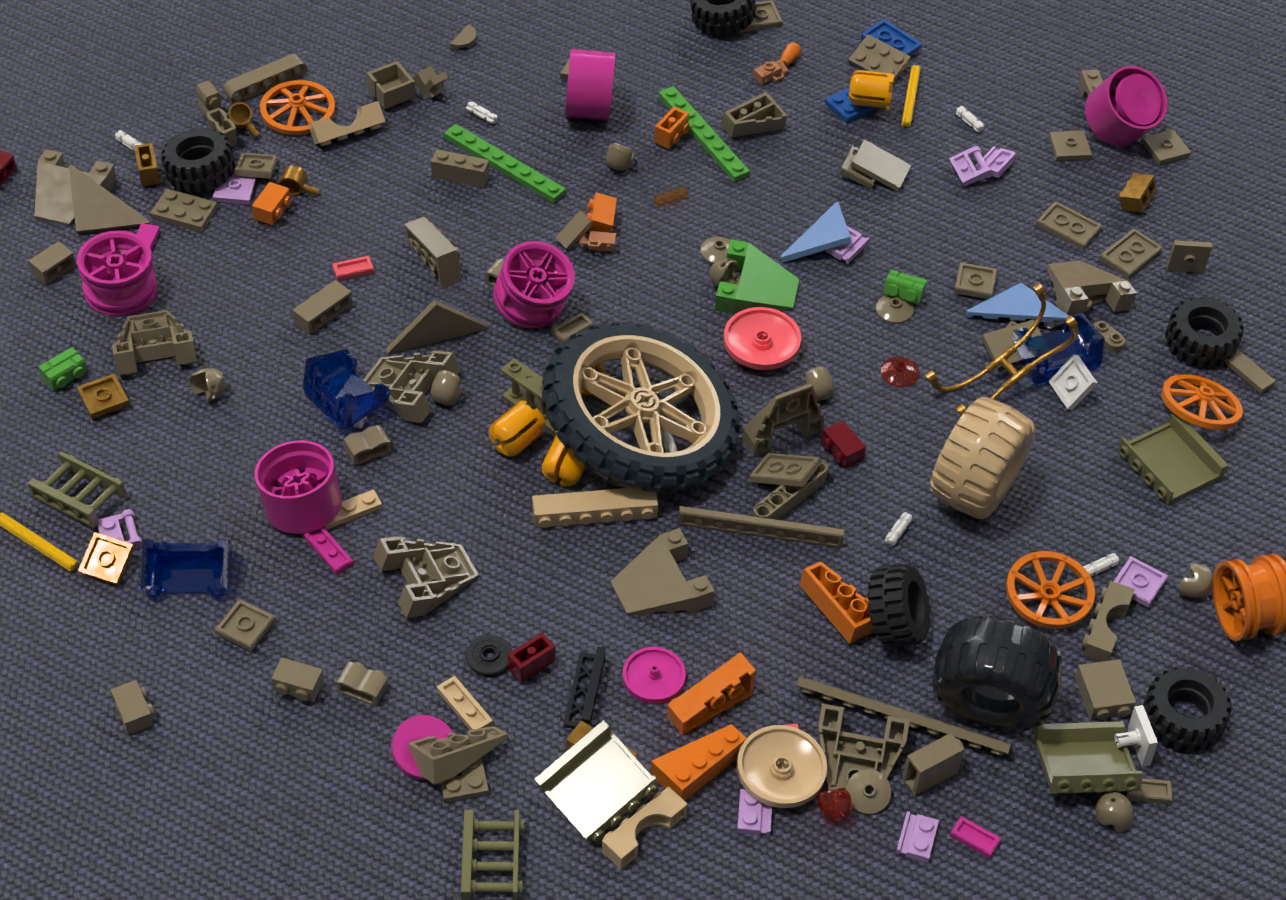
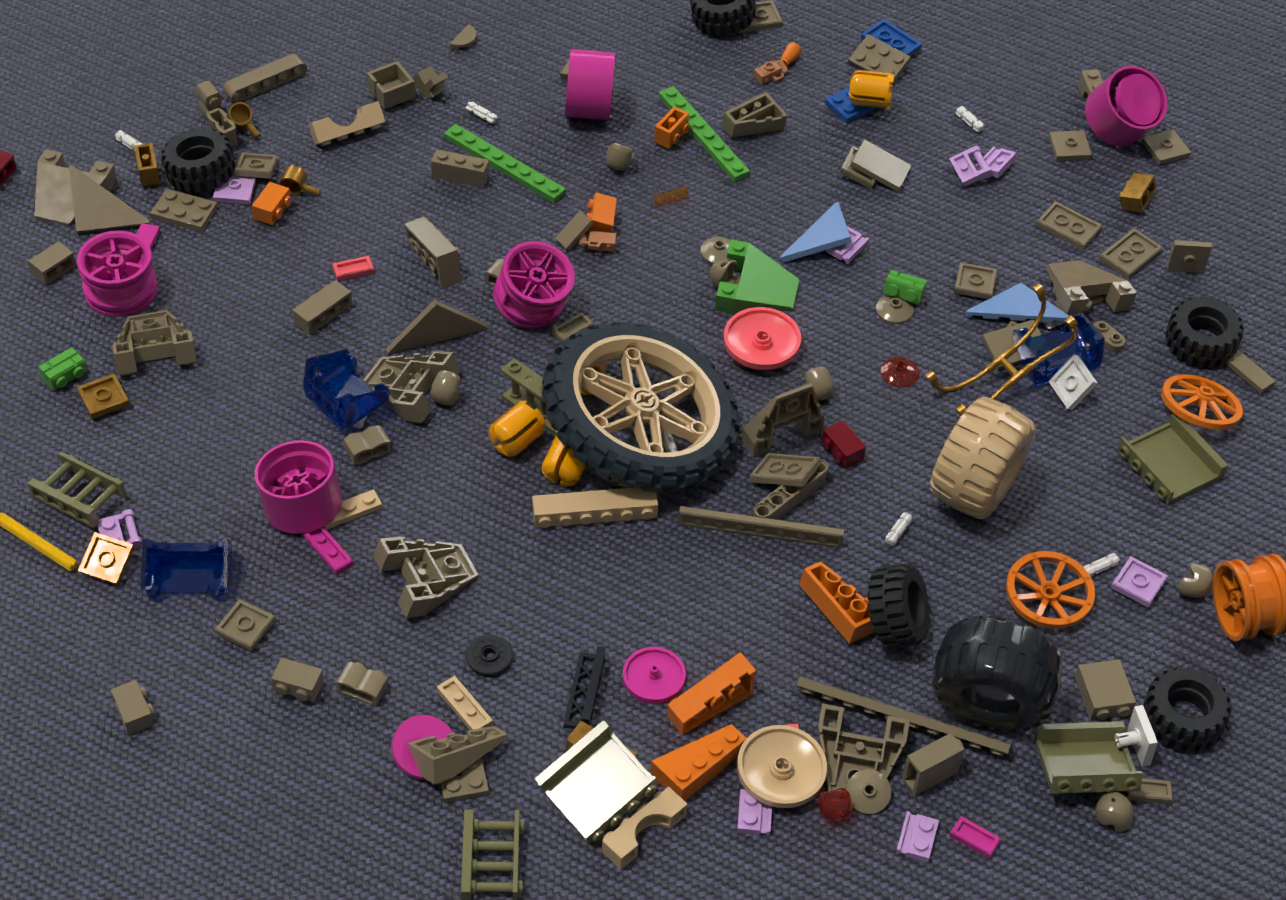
dark tan helmet [189,368,225,401] -> none
orange wheel [260,80,335,135] -> none
dark red brick [507,632,556,683] -> none
dark tan wedge [610,528,714,616] -> none
yellow axle [901,65,921,127] -> none
dark tan arch [1082,581,1135,662] -> none

